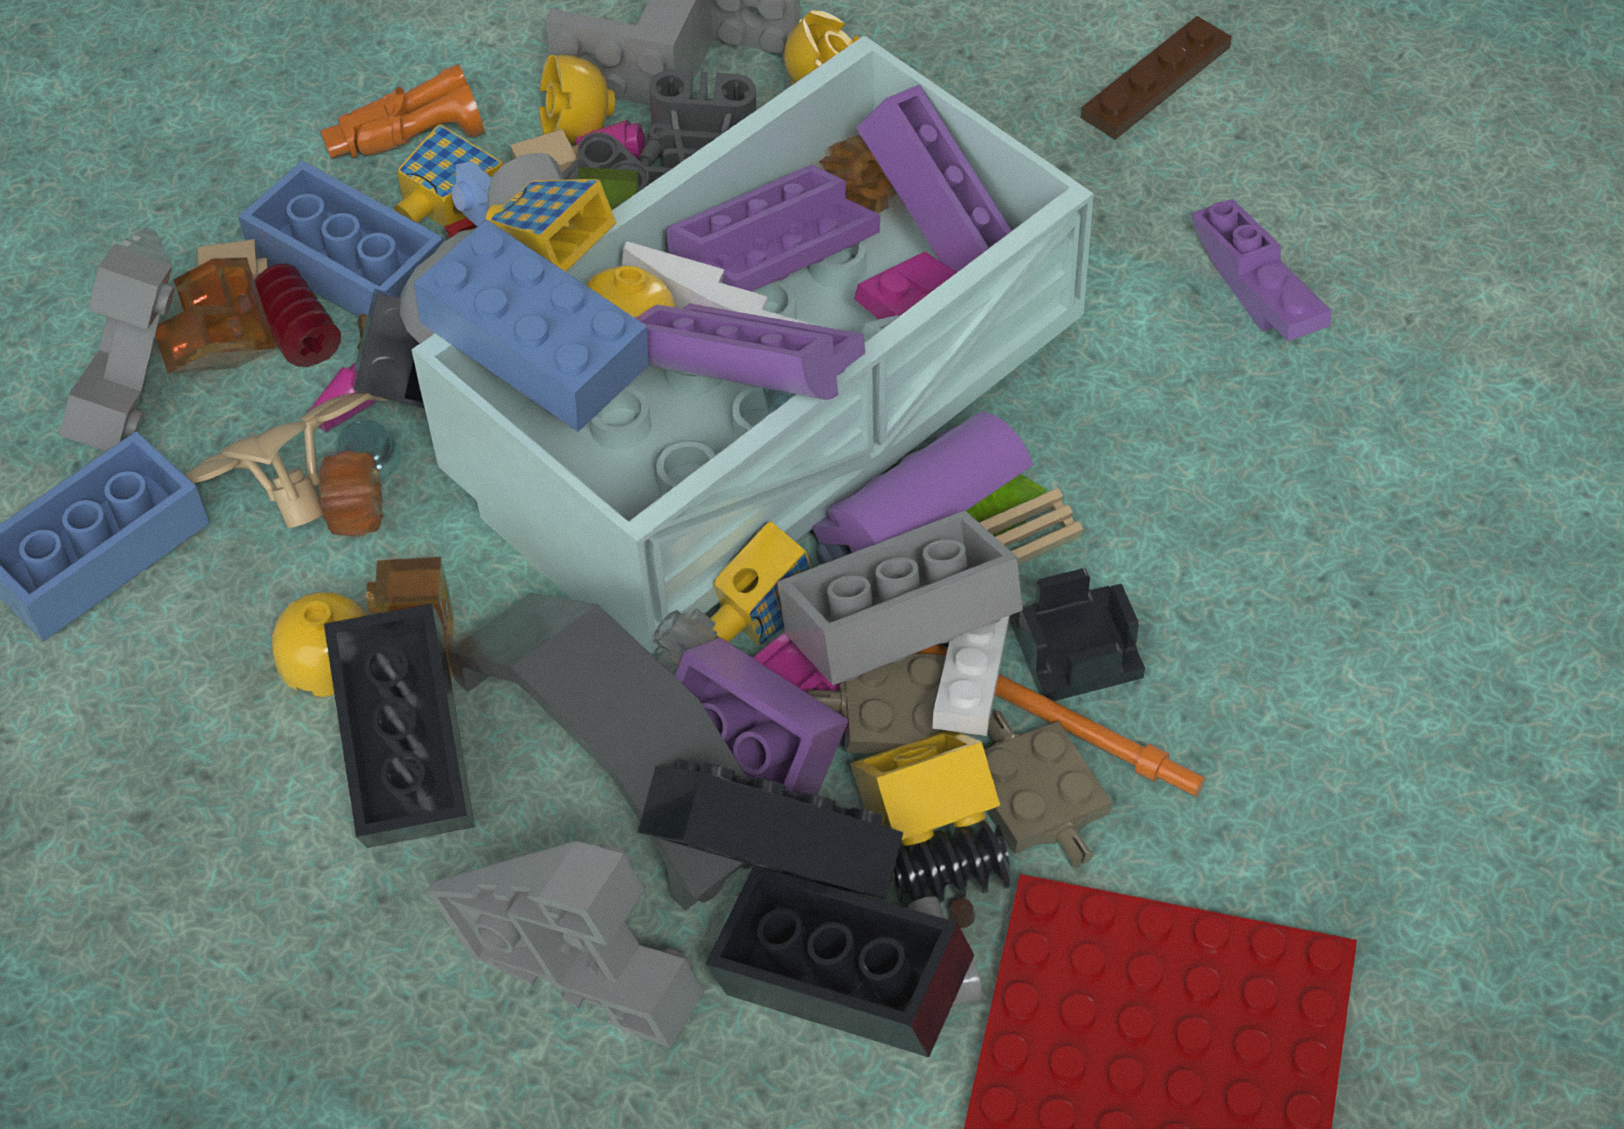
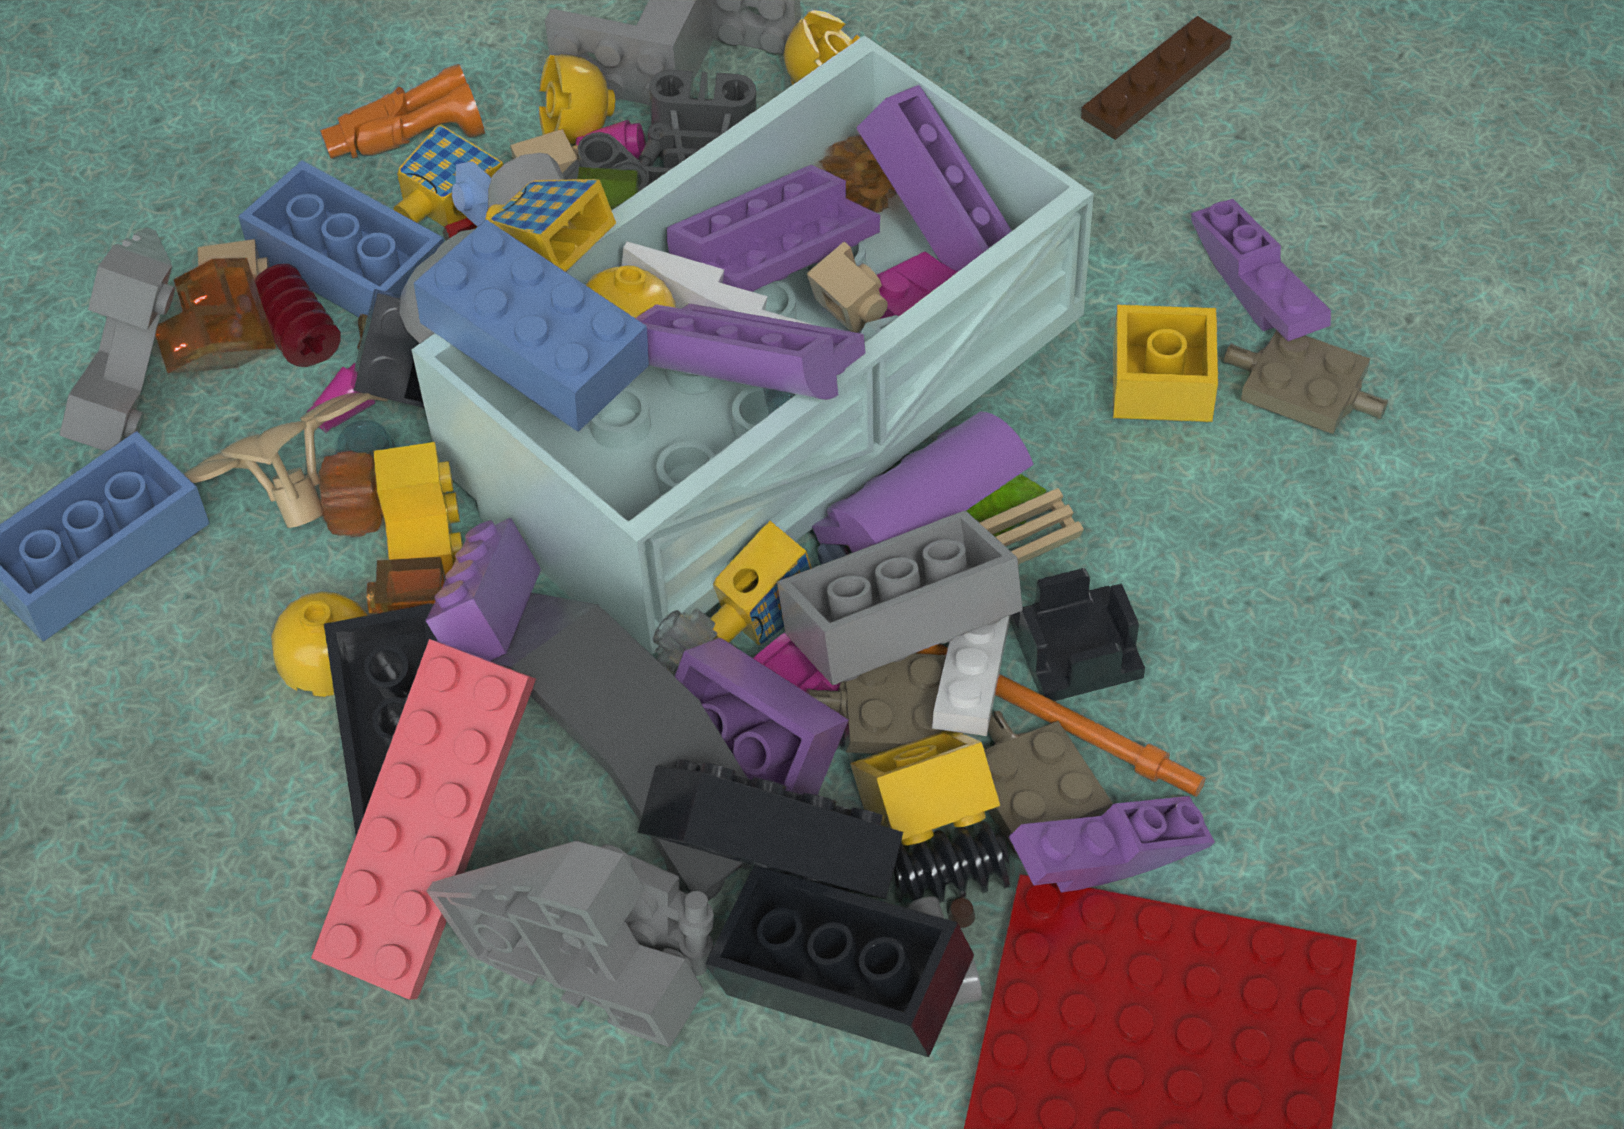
none -> coral plate [311,639,536,1000]
none -> yellow brick [373,442,463,592]
none -> medium lavender brick [426,518,541,661]
none -> light grey plate [625,854,714,976]
none -> tan brick [807,242,888,333]
none -> medium lavender slope [1009,796,1215,892]
none -> yellow brick [1113,305,1218,422]
none -> dark tan plate [1224,330,1388,434]

